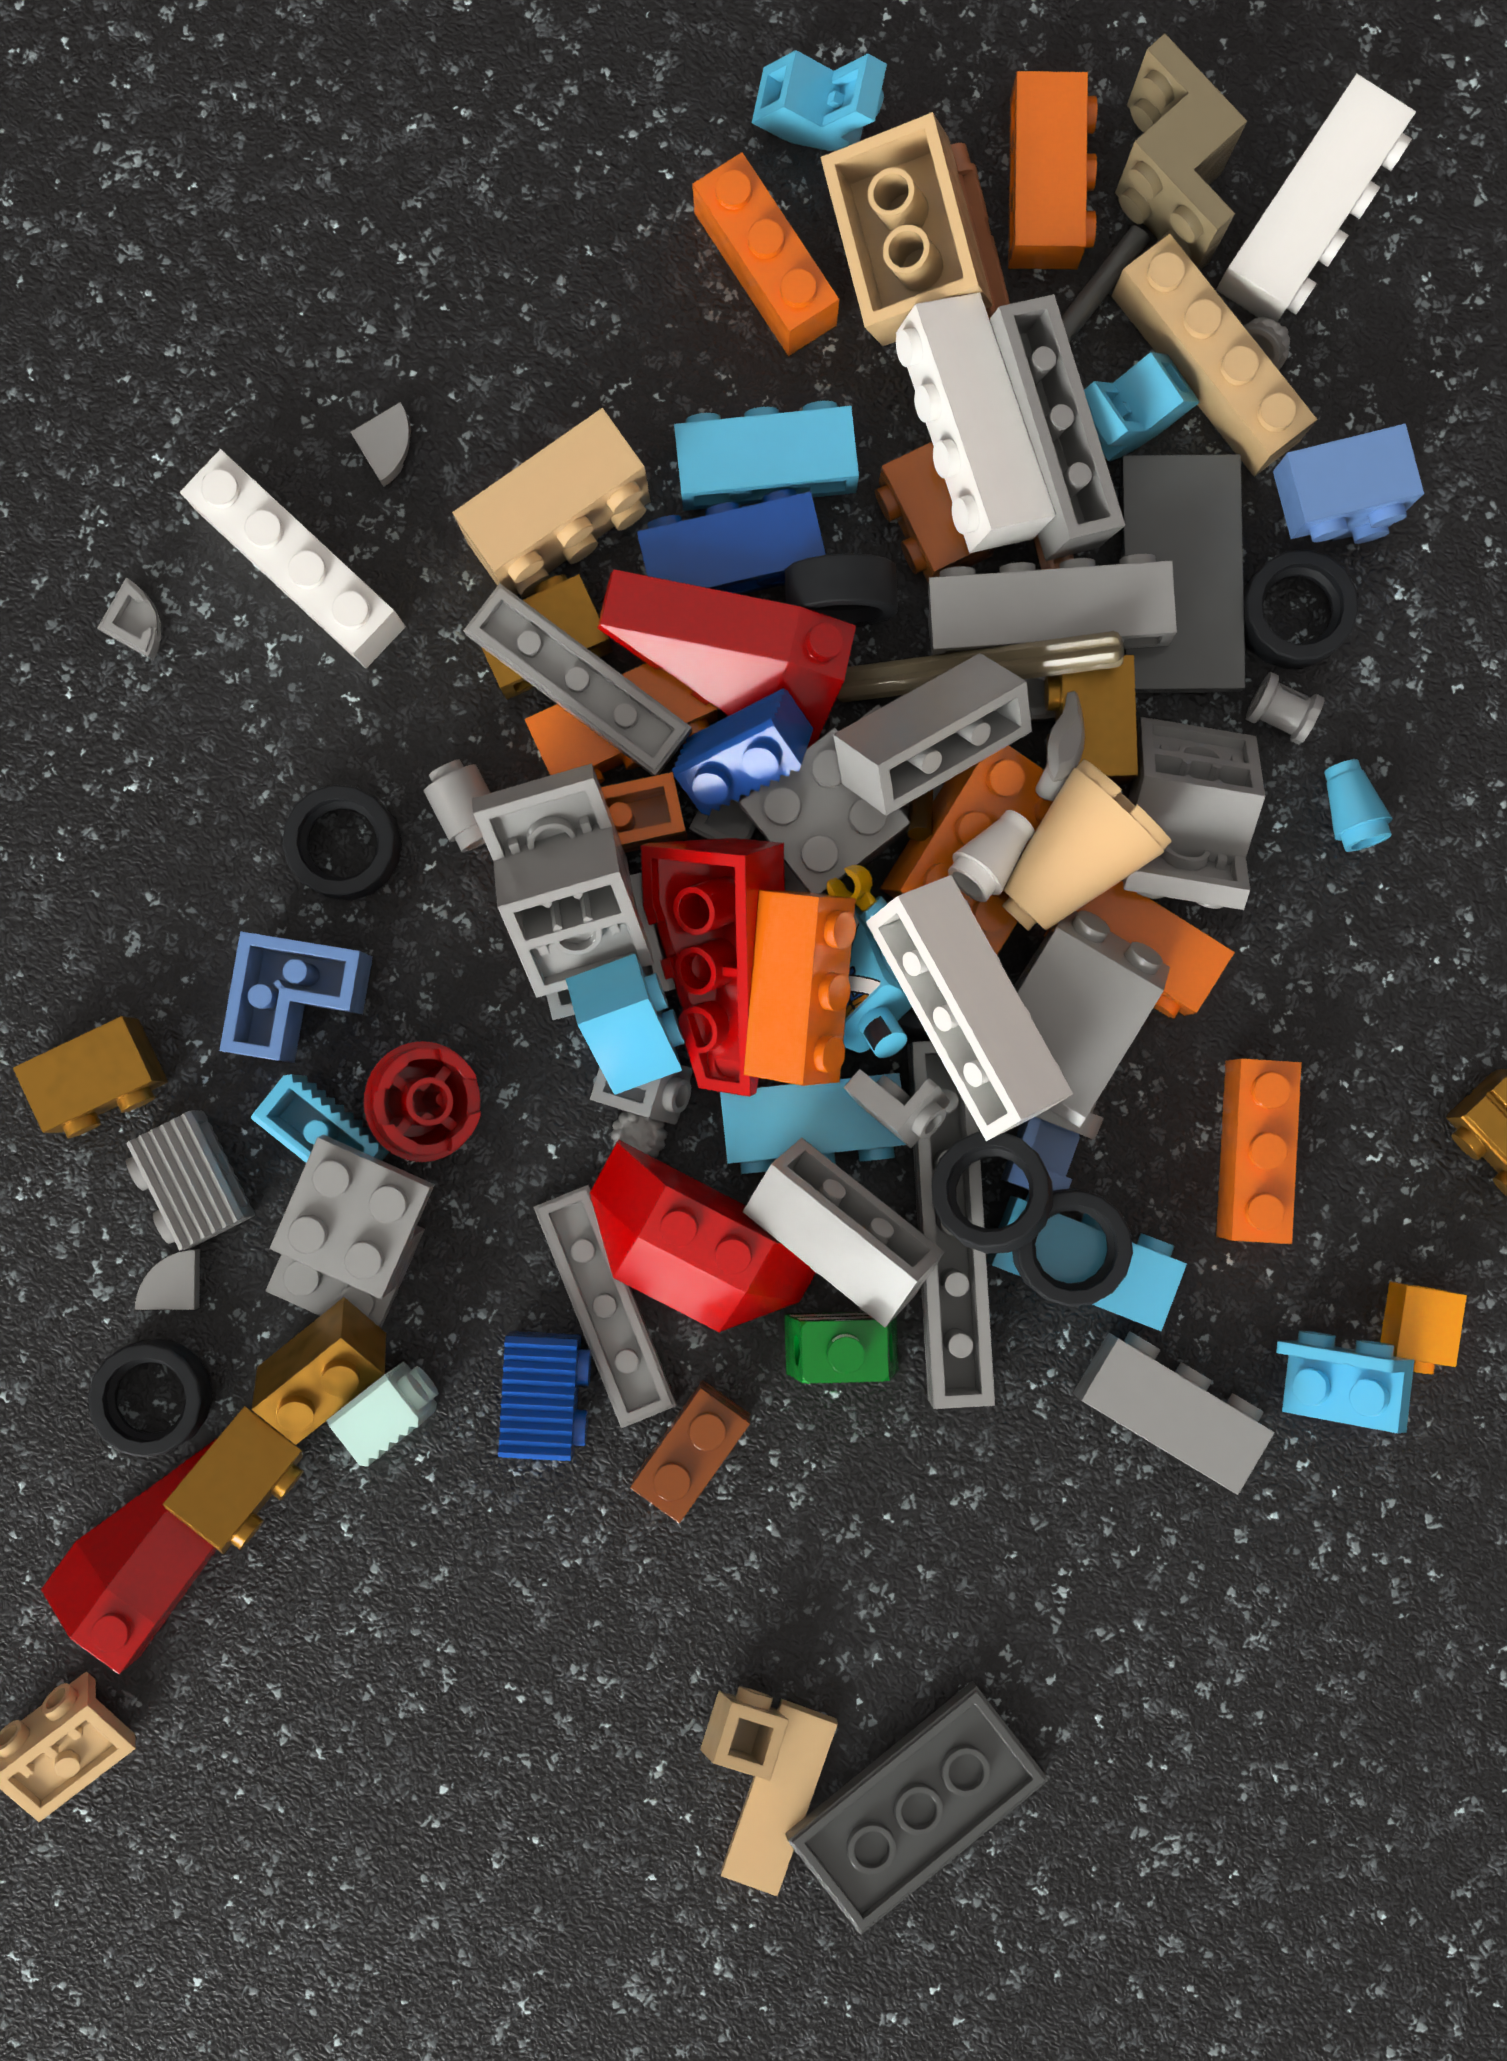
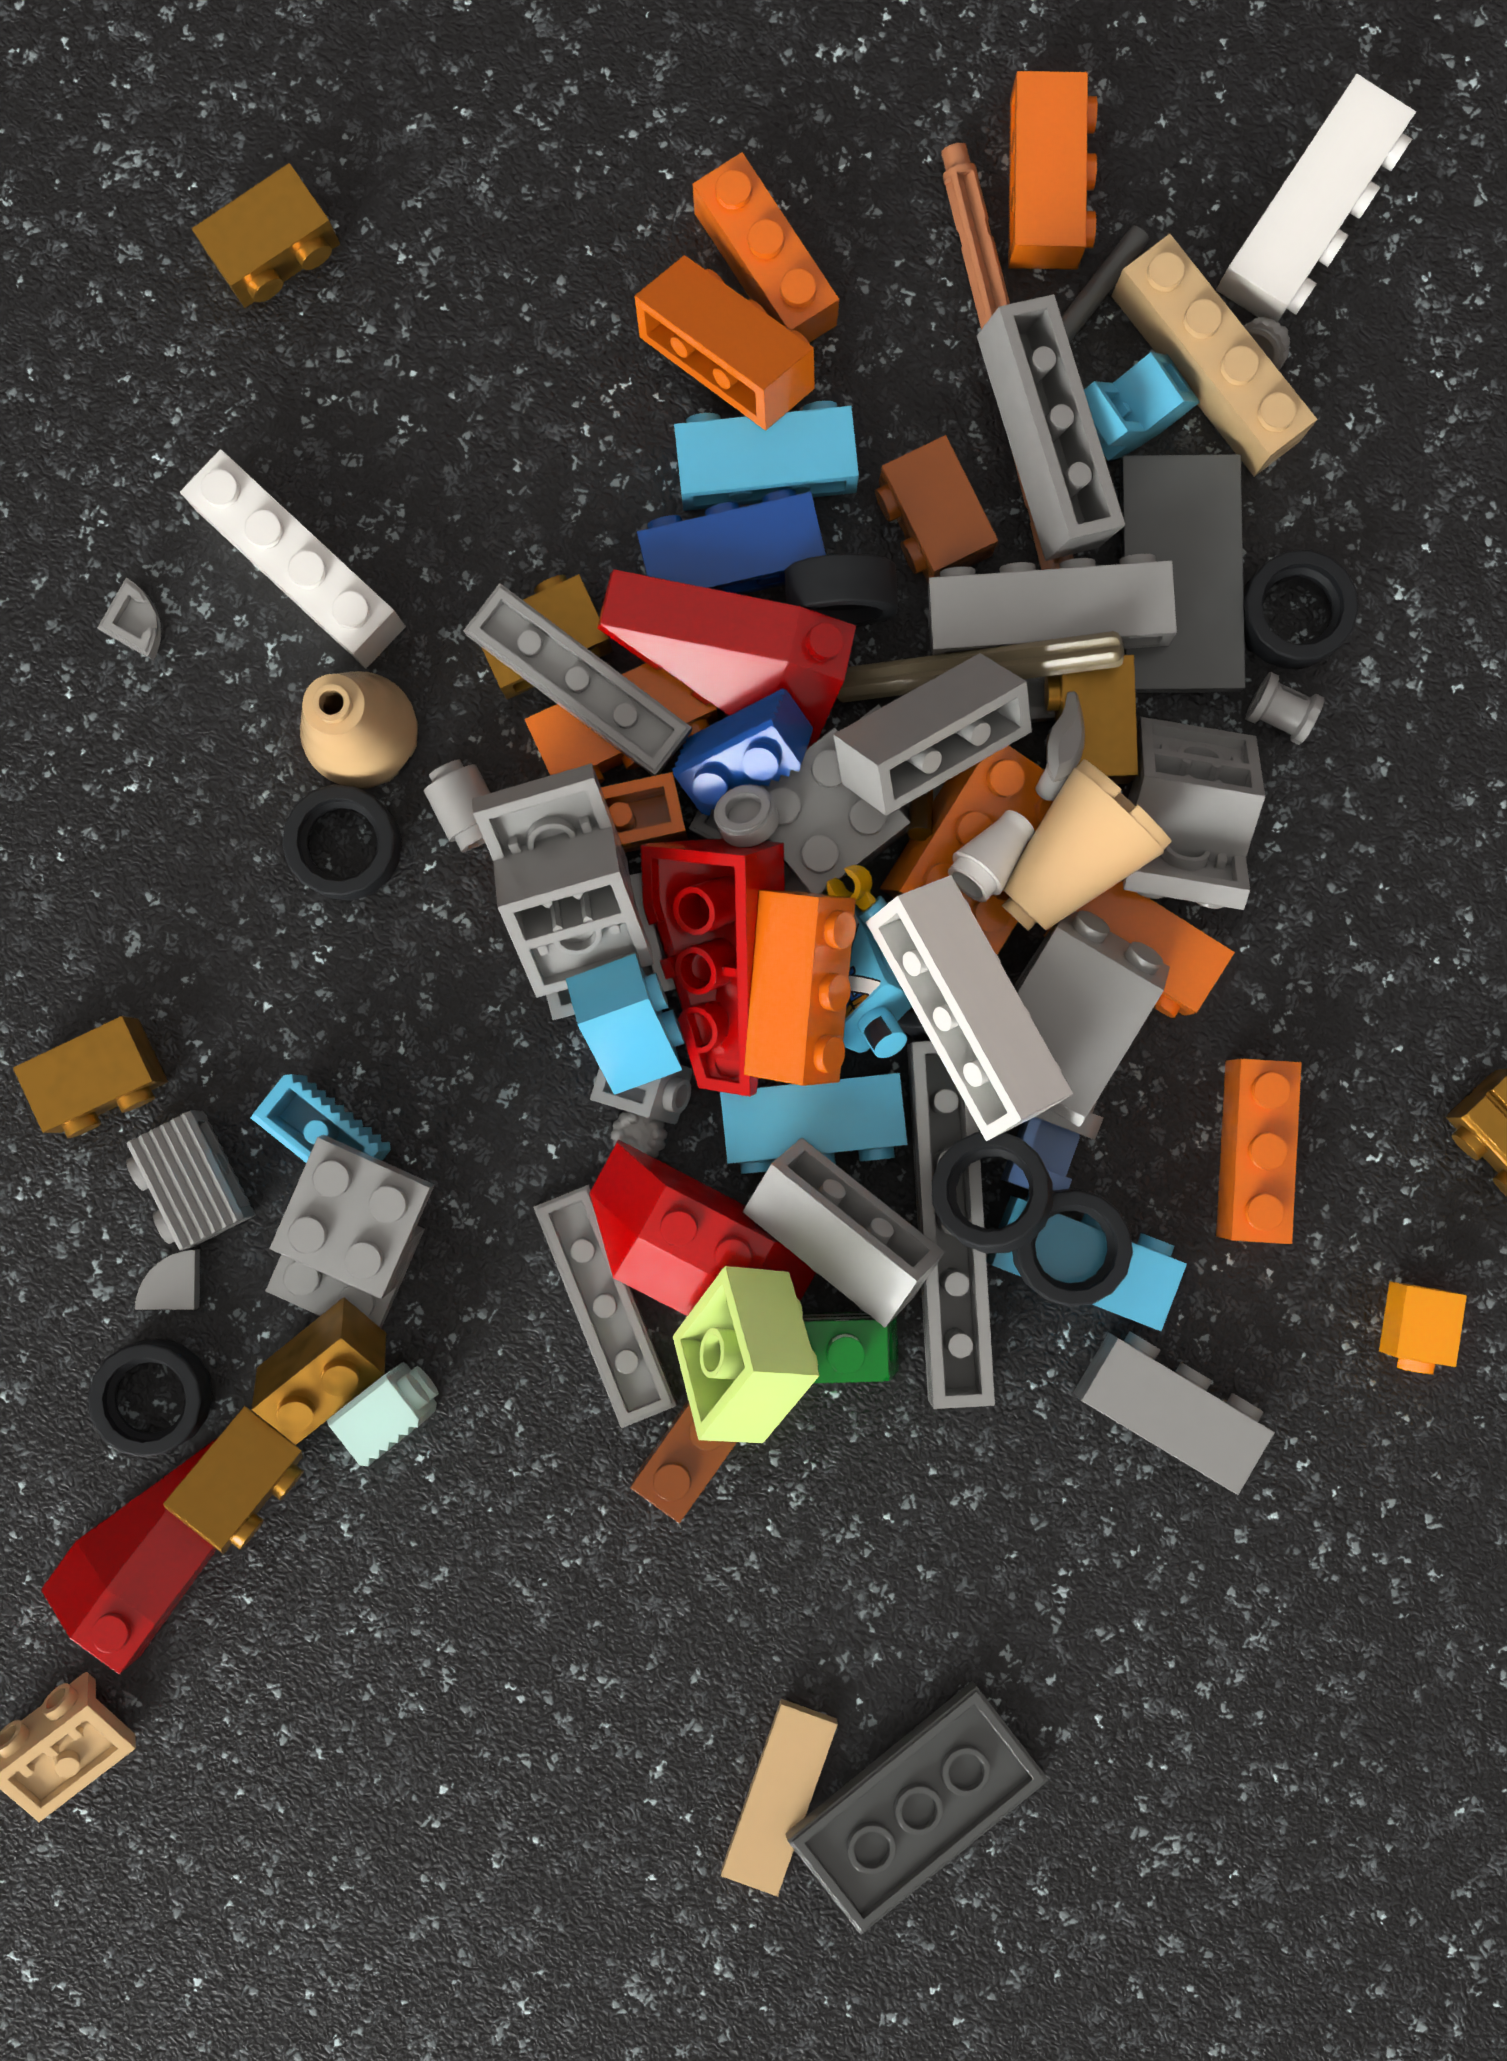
medium blue brick [219,931,373,1063] -> none
light grey tile [351,402,411,487] -> none
red cone [364,1041,481,1162] -> none
tan brick [452,408,651,598] -> none
blue brick [498,1331,592,1461] -> none
tan brick [700,1686,789,1781] -> none
medium azure brick [752,50,887,151] -> none
tan brick [820,112,993,346] -> none
light grey bracket [843,1069,950,1148] -> none
white brick [896,292,1056,553] -> none
dark tan bracket [1115,33,1247,271] -> none
medium blue brick [1273,423,1424,544] -> none
medium azure bracket [1276,1330,1414,1434] -> none
medium azure cone [1324,759,1393,852] -> none
none -> pearl gold brick [191,163,340,308]
none -> tan cone [300,671,418,789]
none -> orange brick [634,255,815,431]
none -> yellowish green brick [673,1266,820,1443]
none -> light grey tile [714,784,779,847]

